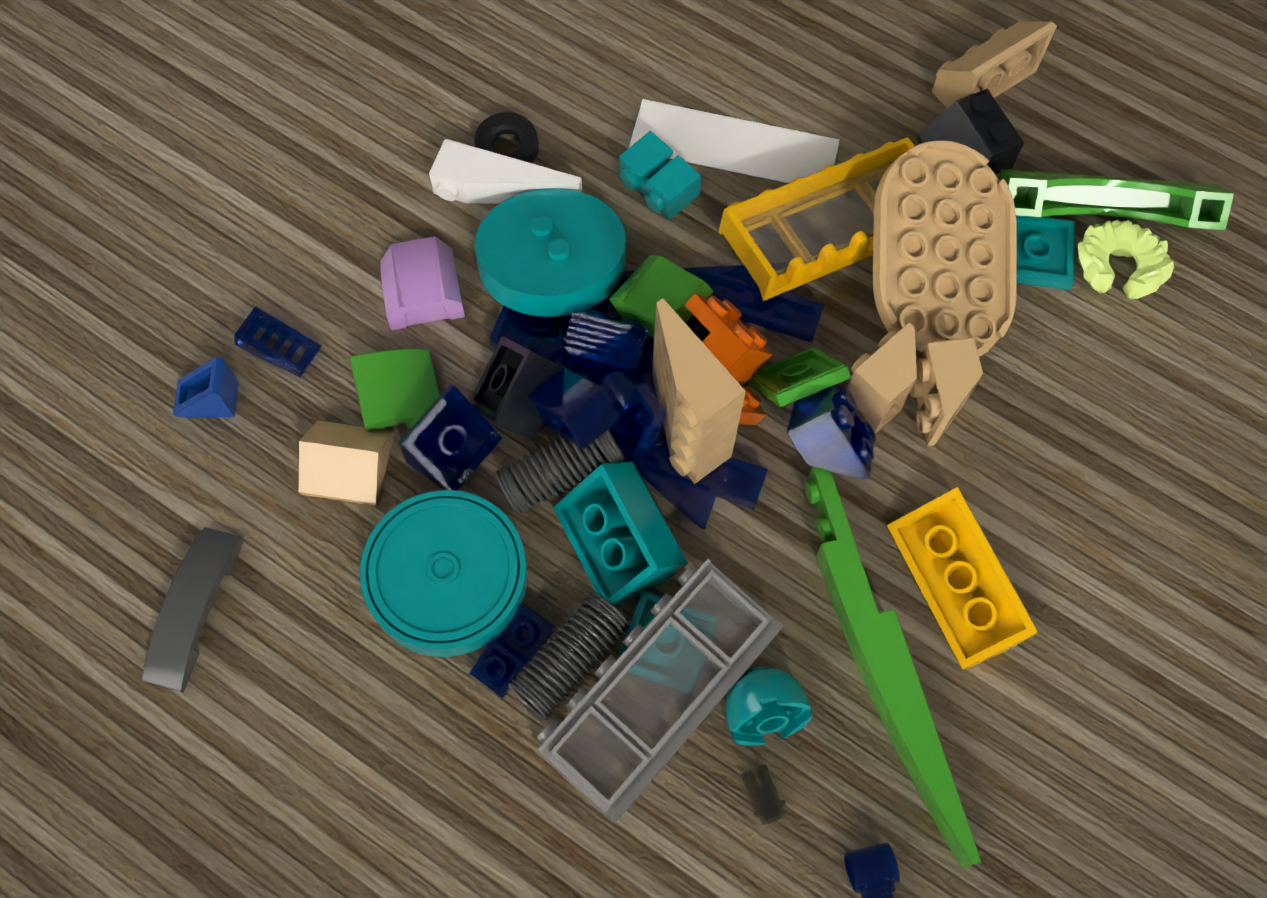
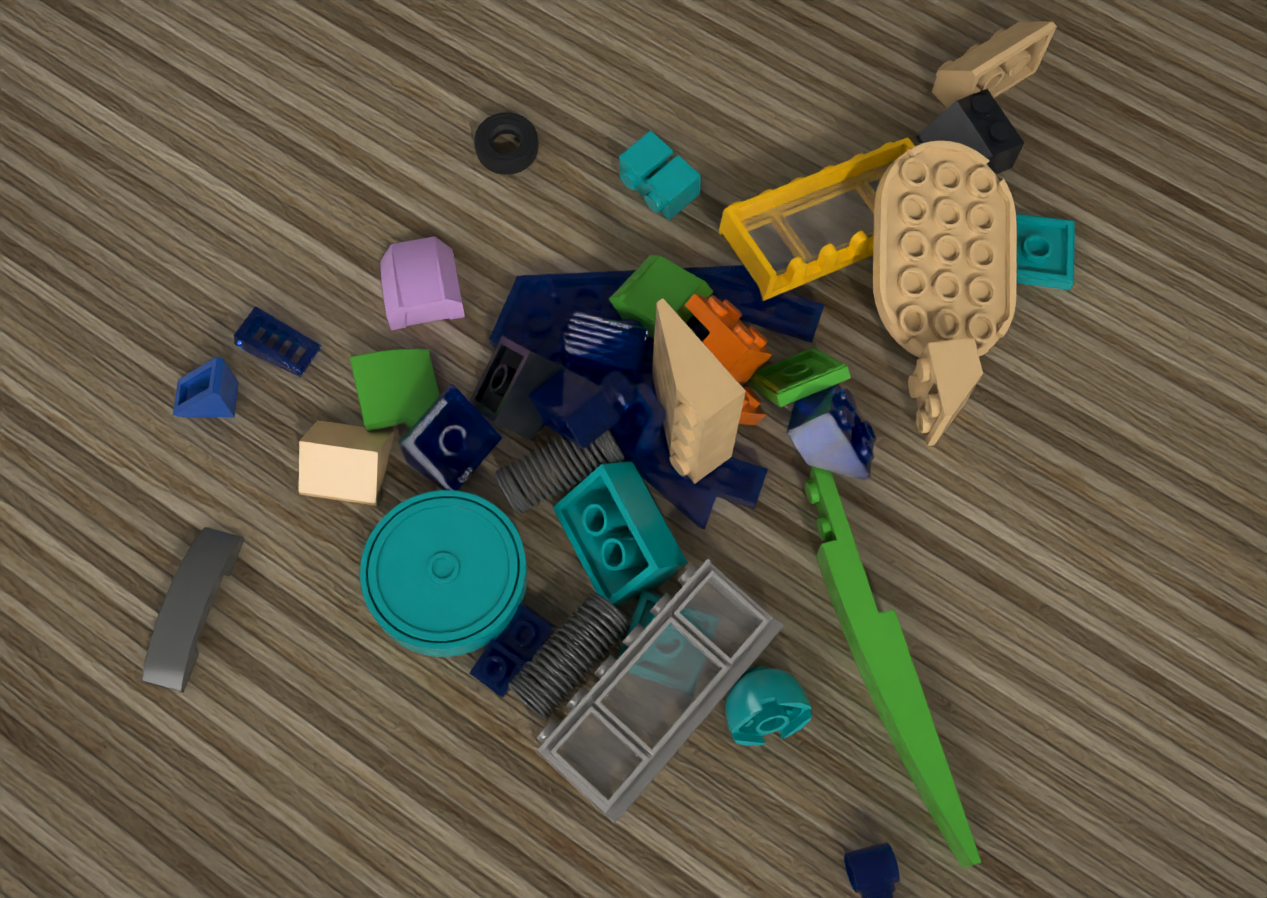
white slope [429,139,582,203] -> none
teal brick [475,188,626,317] -> none
white sticker [629,99,840,184] -> none
clear smoke pin [741,765,787,825] -> none
tan slope [842,323,917,434] -> none
yellow slope [887,487,1039,670] -> none
bright green arch [999,169,1234,230] -> none
yellowish green piece [1078,219,1174,300] -> none

